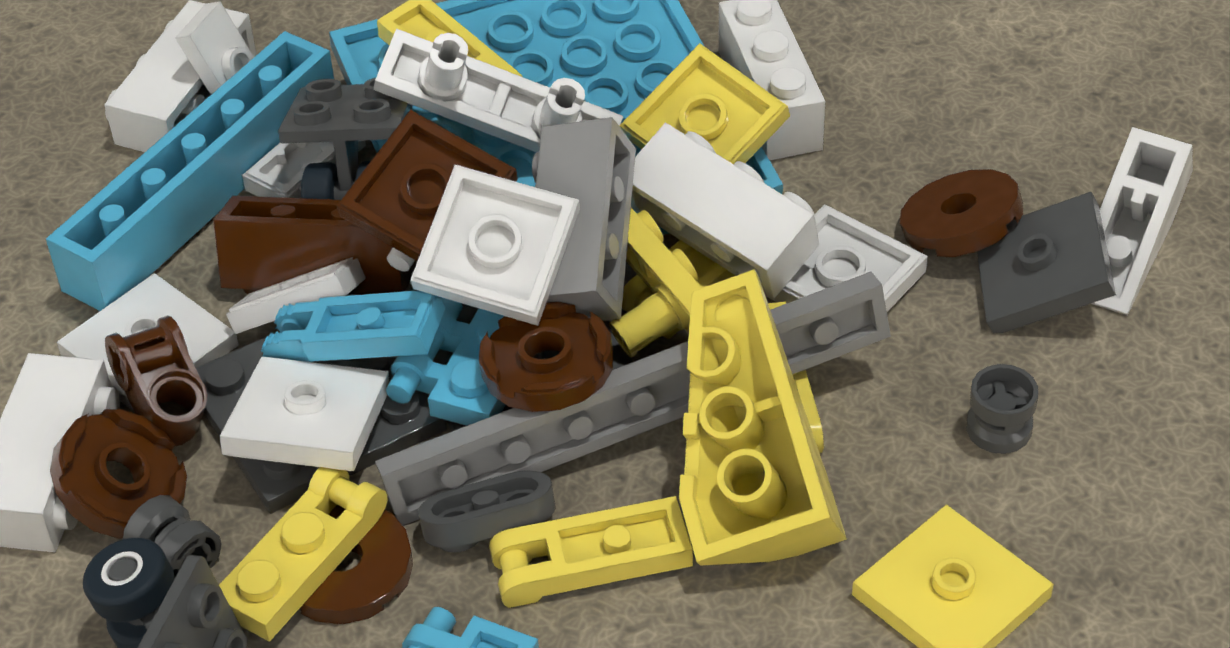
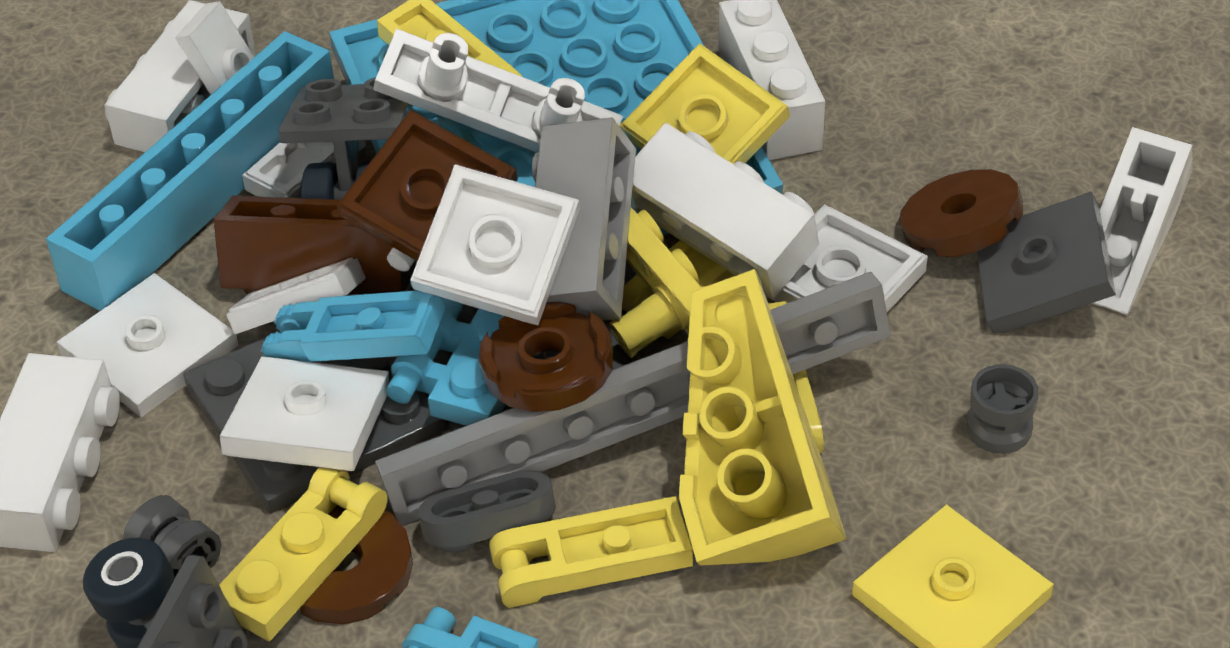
reddish brown tile [50,409,187,539] -> none
reddish brown piece [105,315,207,446] -> none

